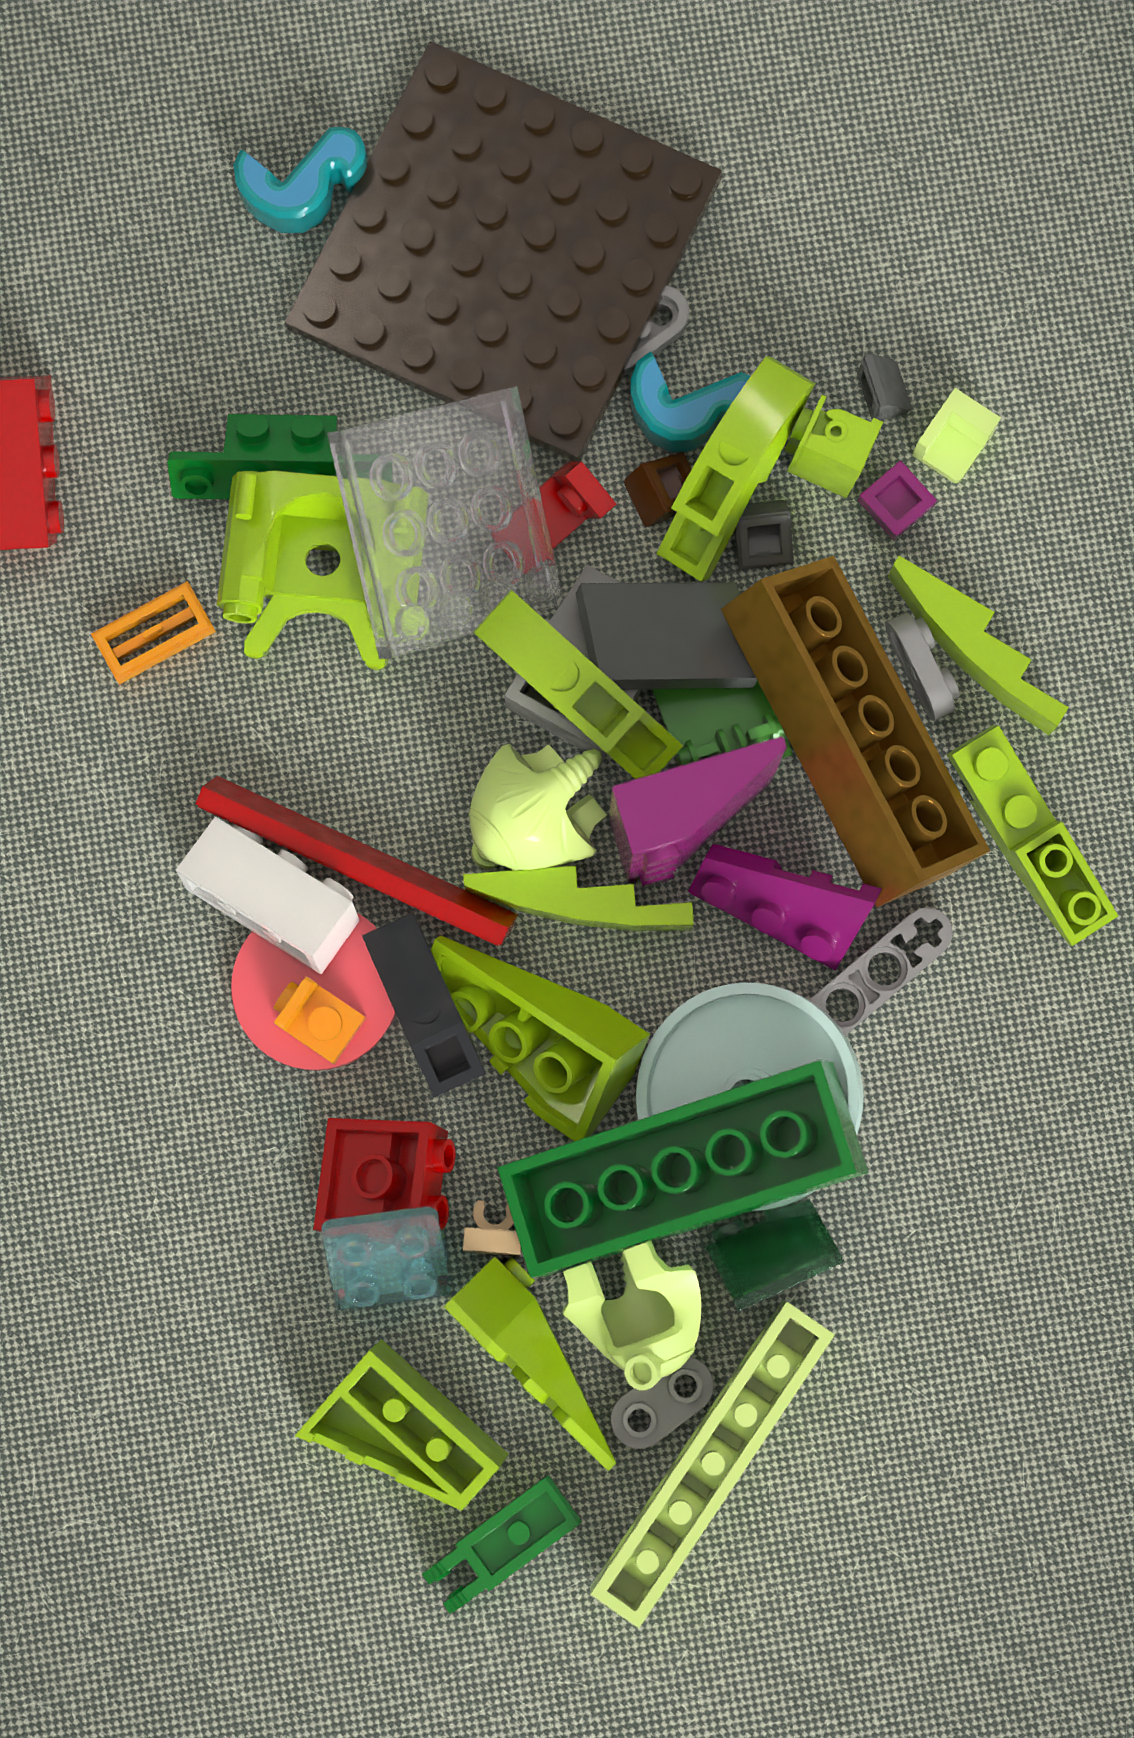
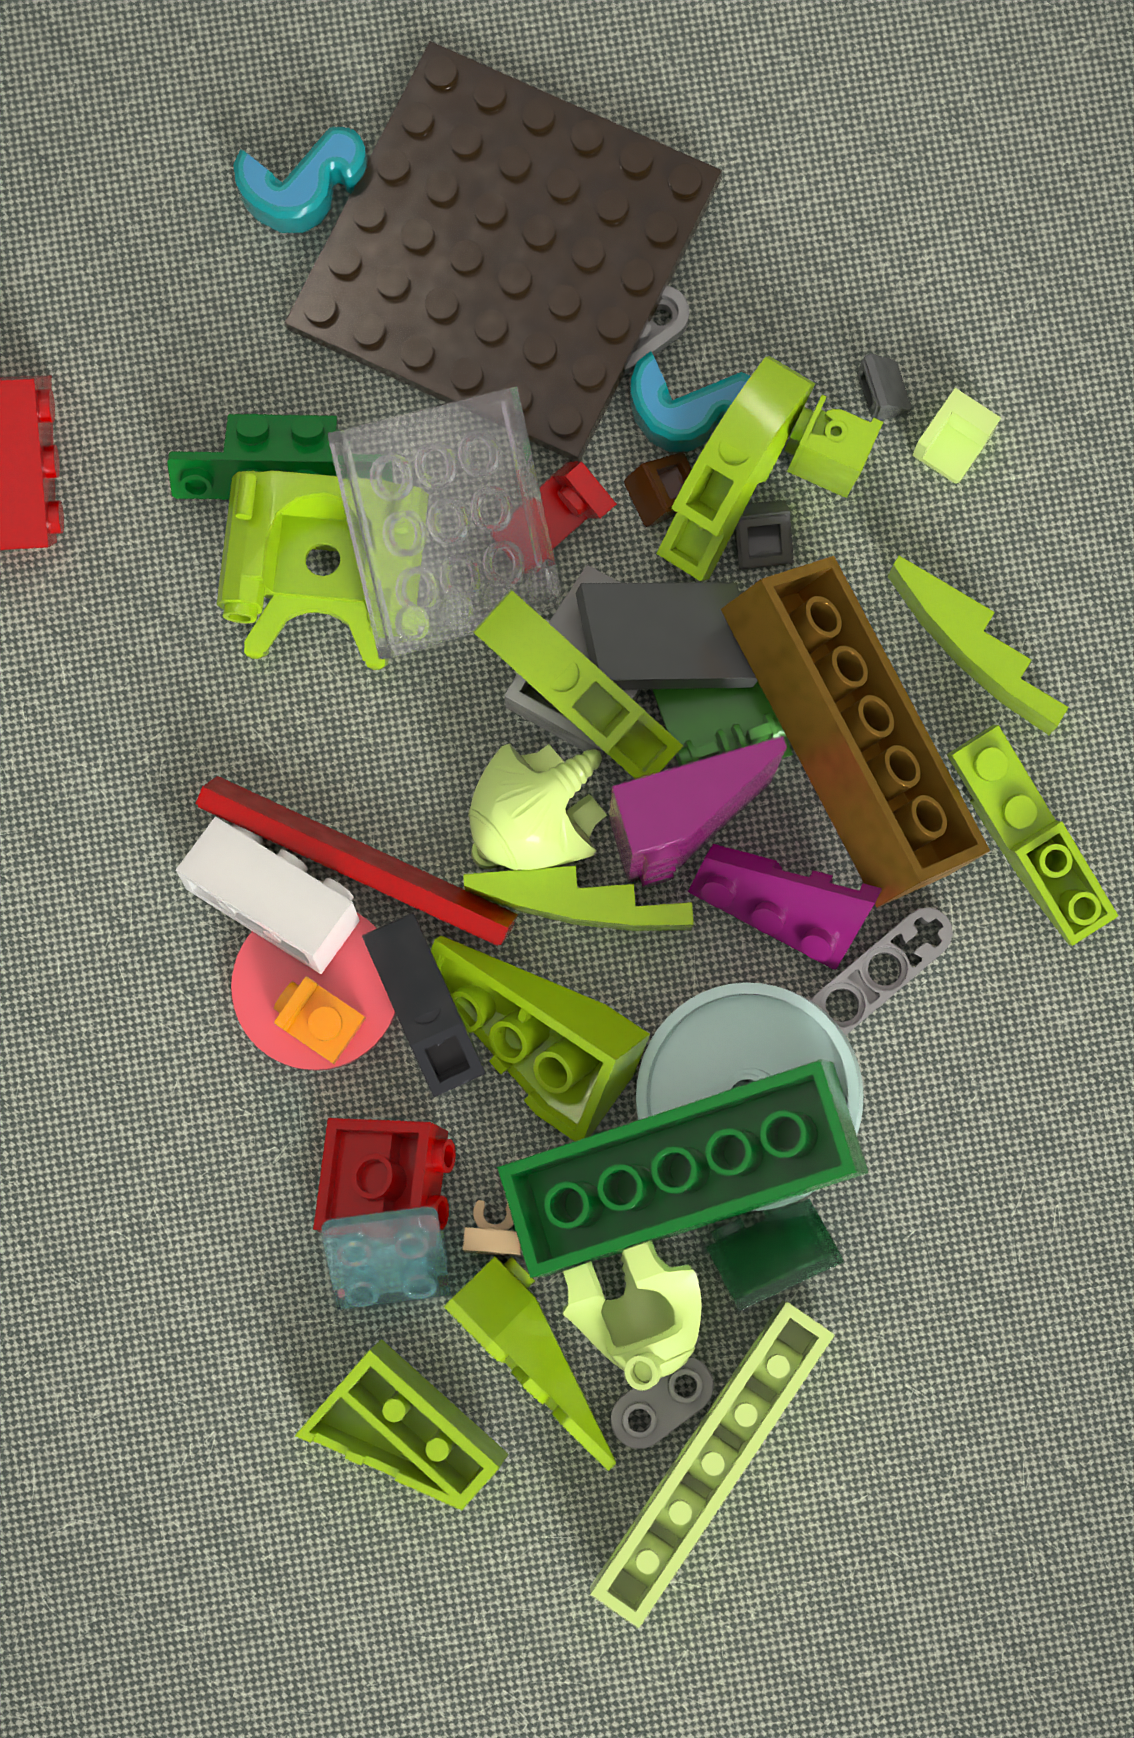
light orange tile [91,581,216,685] -> none
green hinge [421,1474,582,1614] -> none
magenta plate [857,460,937,541] -> none
light grey plate [885,612,960,721] -> none

